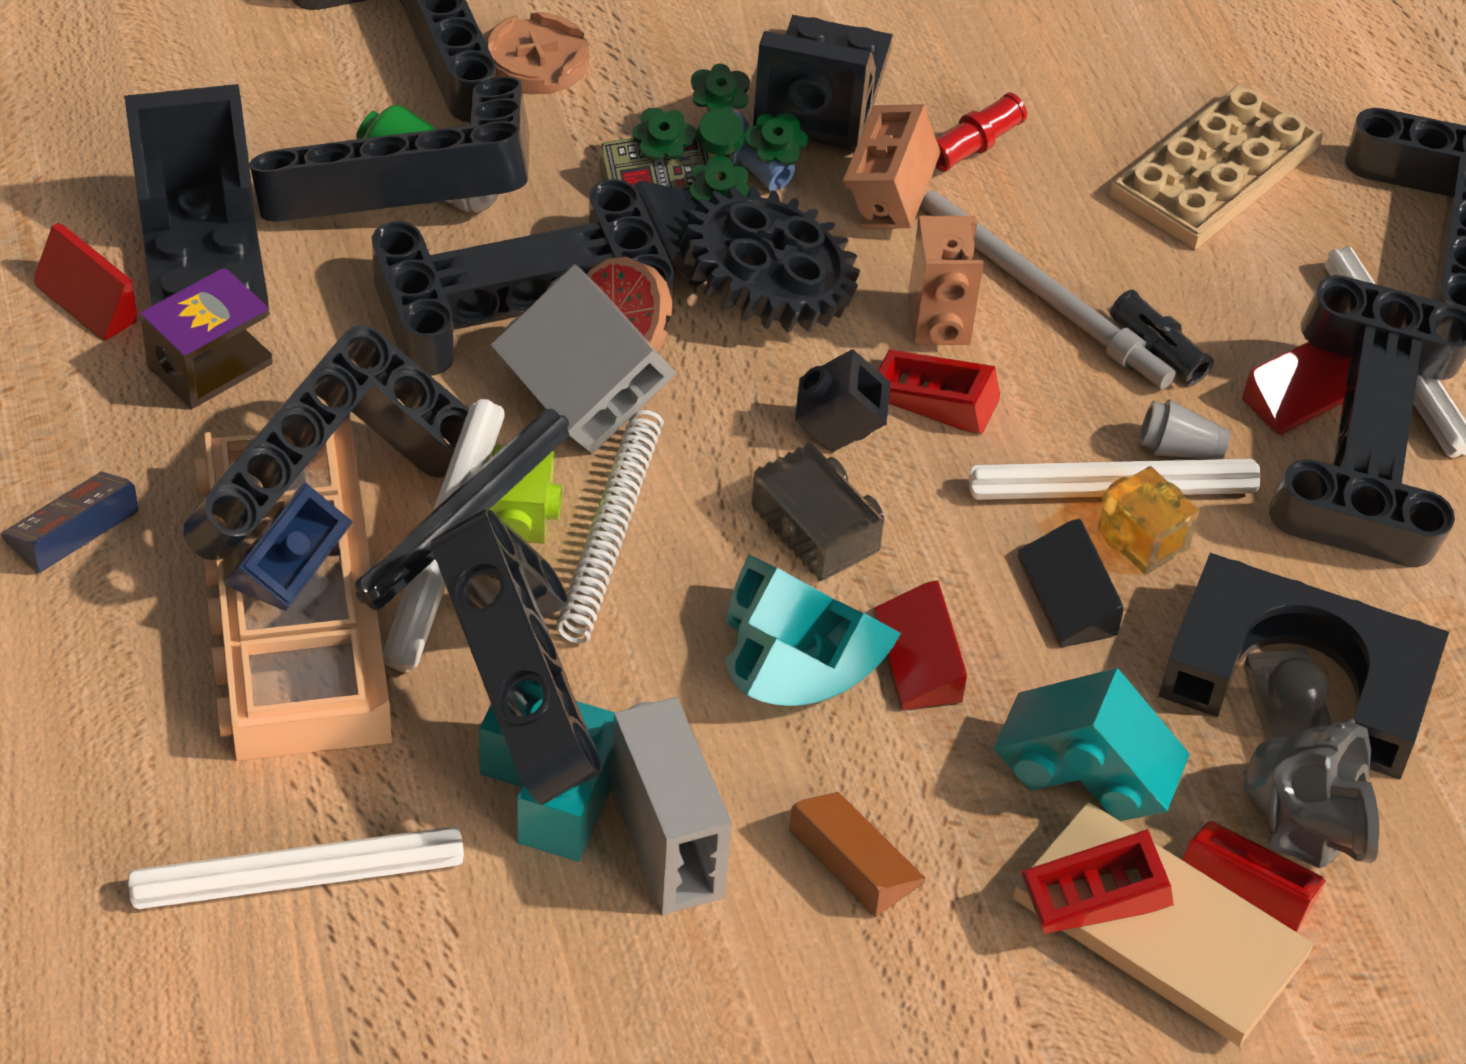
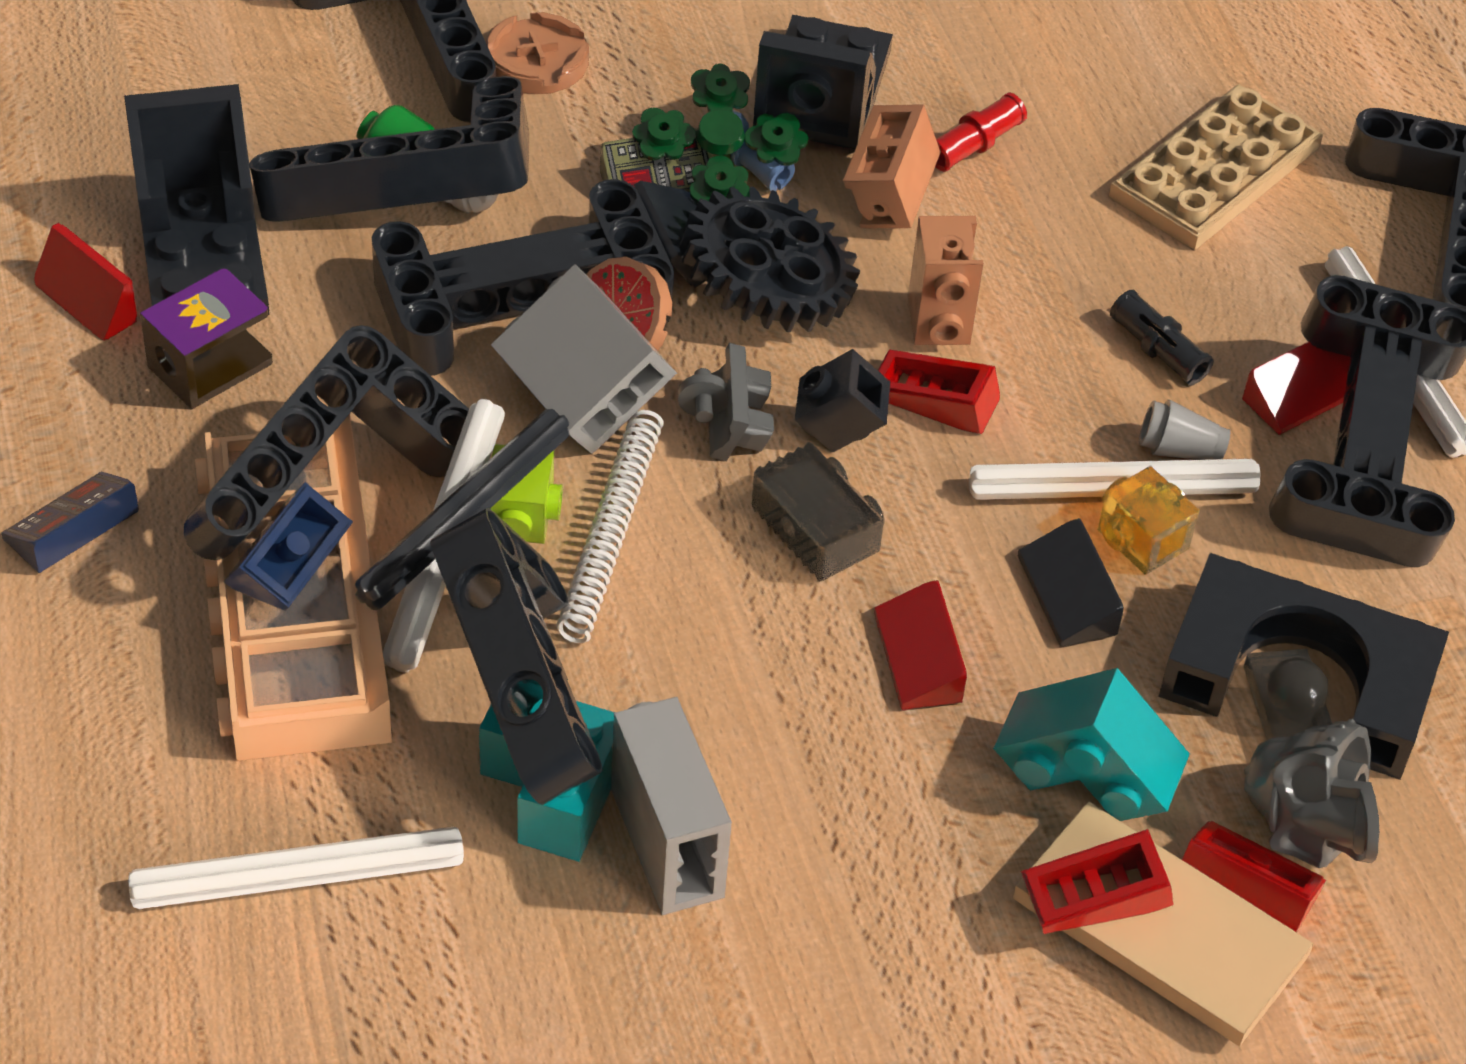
teal brick [725,555,901,706] -> none
dark orange slope [789,792,925,917] -> none
light grey bar [921,190,1176,389] -> none
none -> dark grey hips [678,343,774,461]

